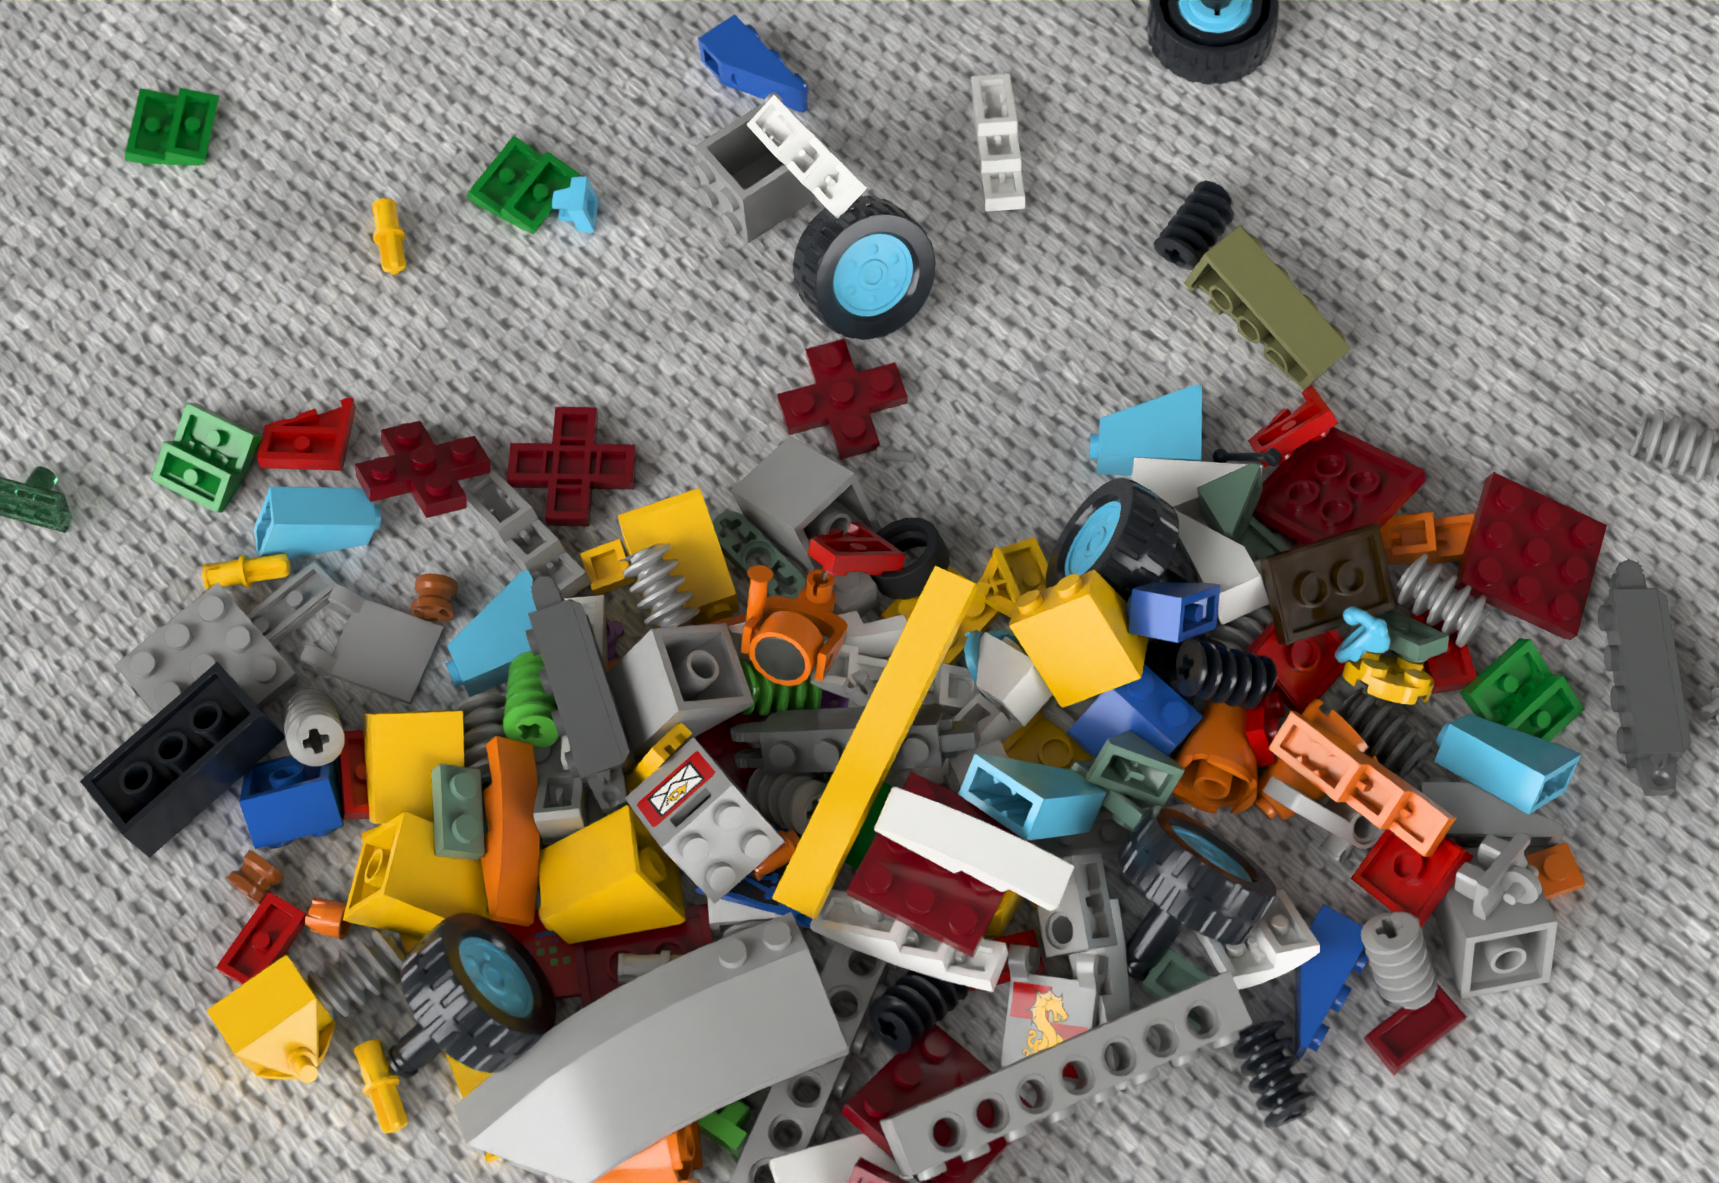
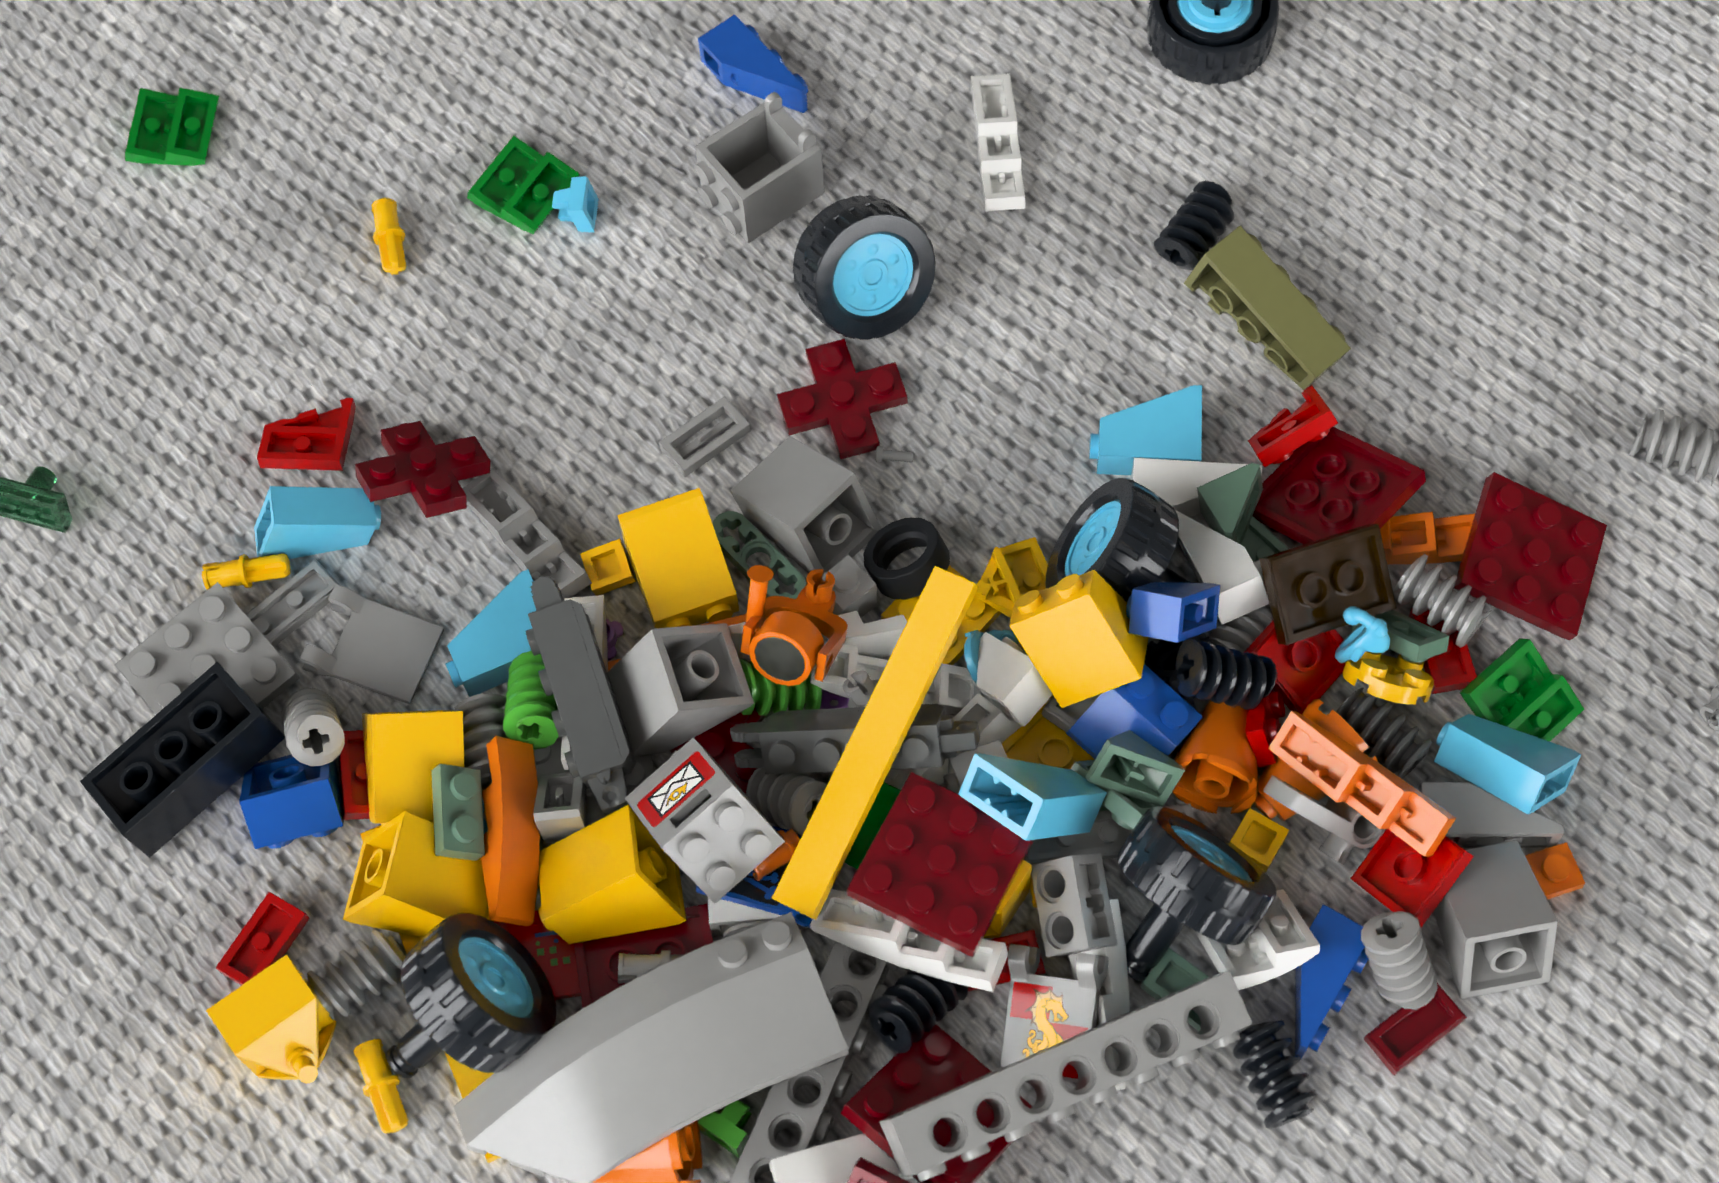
slope [151,403,263,513] -> none
dark orange wheel [226,850,284,905] -> none
orange hose [305,897,352,940] -> none
dark orange wheel [411,573,459,622] -> none
dark red plate [507,407,637,526] -> none
light grey piece [617,543,700,628] -> none
yellow tile [626,722,693,792] -> none
white slope [747,95,867,219] -> none
red wing [807,522,906,576] -> none
white slope [874,787,1074,911] -> none
black hinge [1212,448,1282,466] -> none
light grey hips [1455,831,1542,920] -> none
dark grey hinge [1598,558,1691,796] -> none
none -> light grey tile [659,396,751,477]
none -> yellow plate [1230,808,1289,872]

